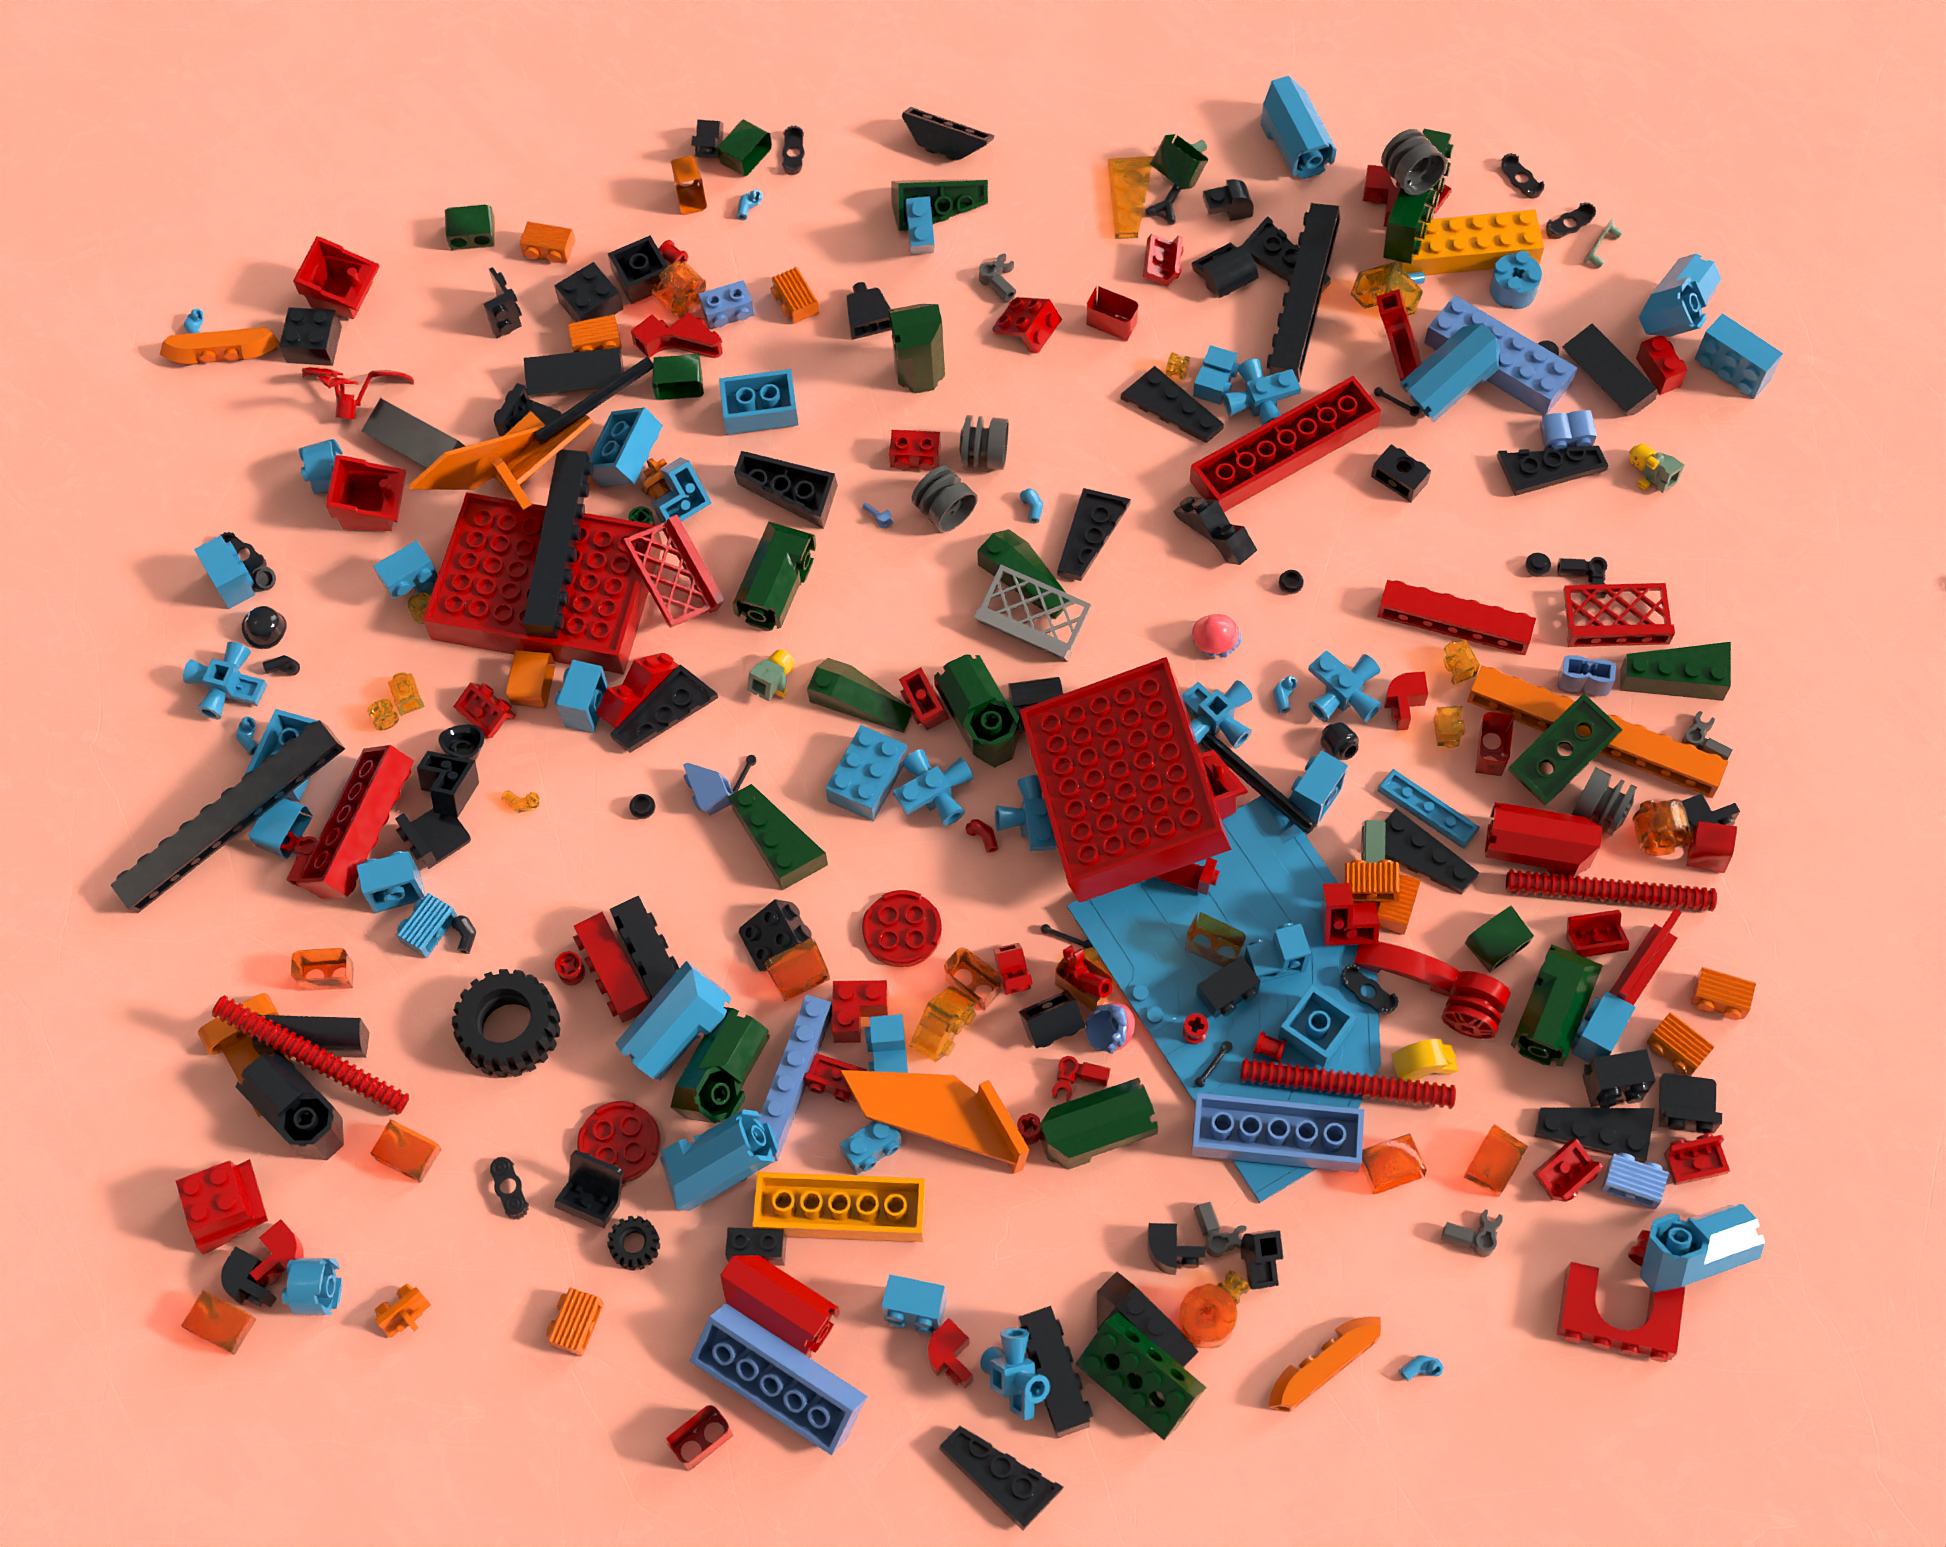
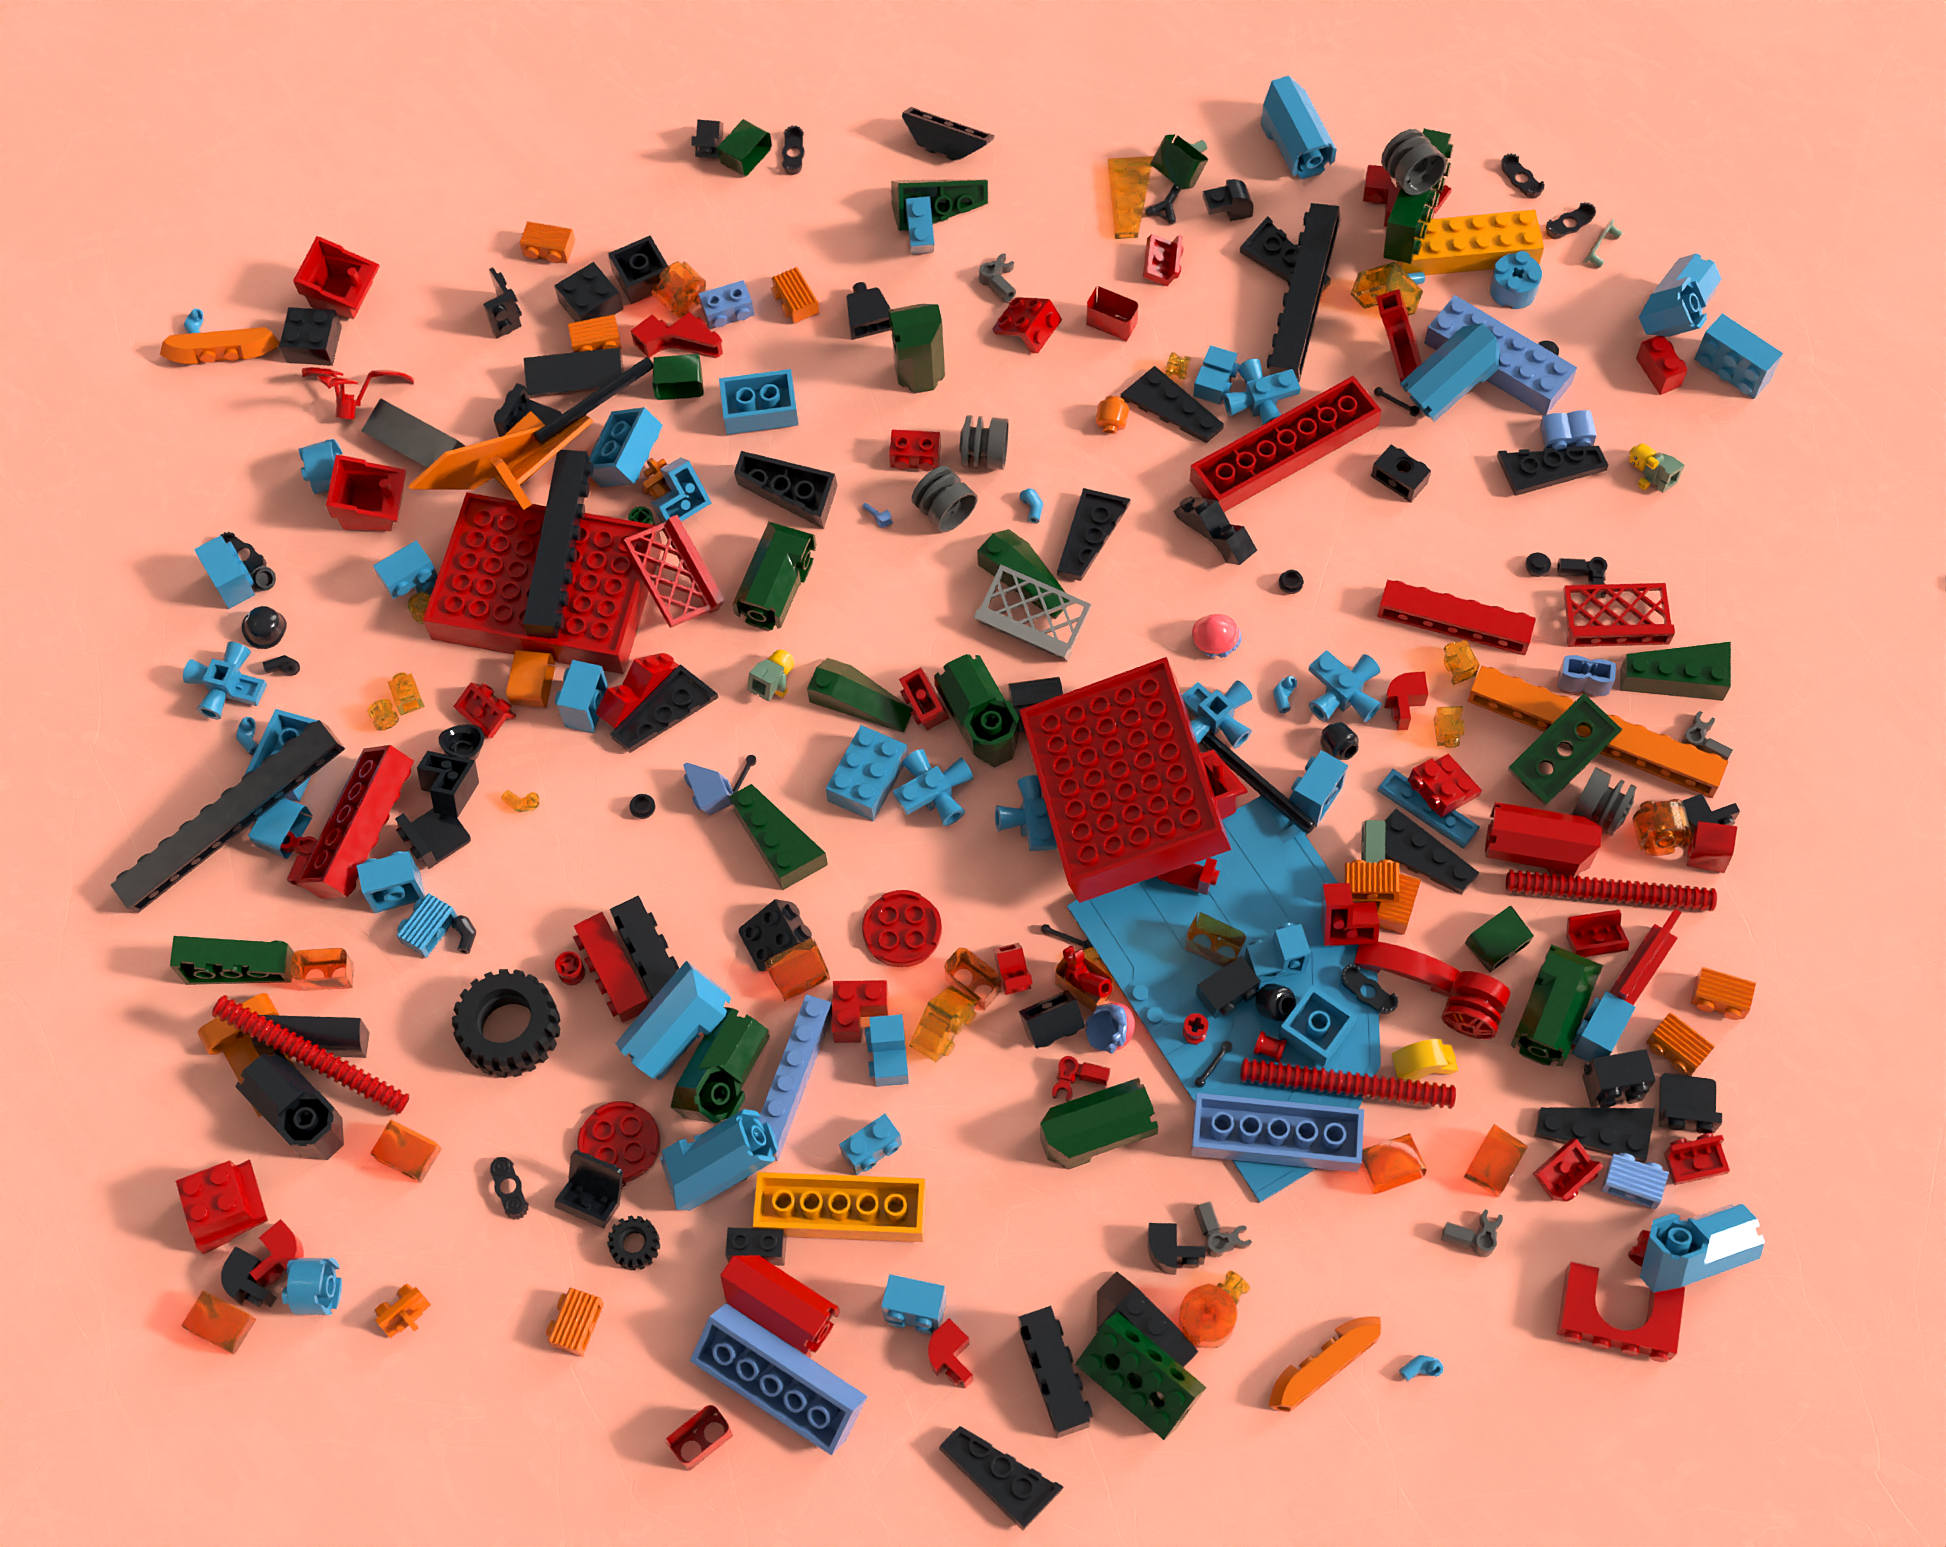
dark green piece [444,204,495,250] -> none
red bush [659,240,689,270] -> none
orange piece [671,155,707,215] -> none
dark azure arm [736,189,763,220] -> none
red bracket [804,1053,867,1103] -> none
orange piece [841,1070,1029,1174] -> none
red arm [965,819,998,852] -> none
dark azure brick [980,1328,1050,1420] -> none
red bush [1017,1113,1041,1145] -> none
black brick [1191,242,1259,298] -> none
black brick [1241,1229,1284,1290] -> none
red piece [1475,712,1514,776] -> none
black brick [1562,323,1657,416] -> none
none -> dark green wedge [170,936,295,985]
none -> orange head [1095,396,1129,434]
none -> black head [1255,983,1296,1021]
none -> red plate [1407,753,1482,817]

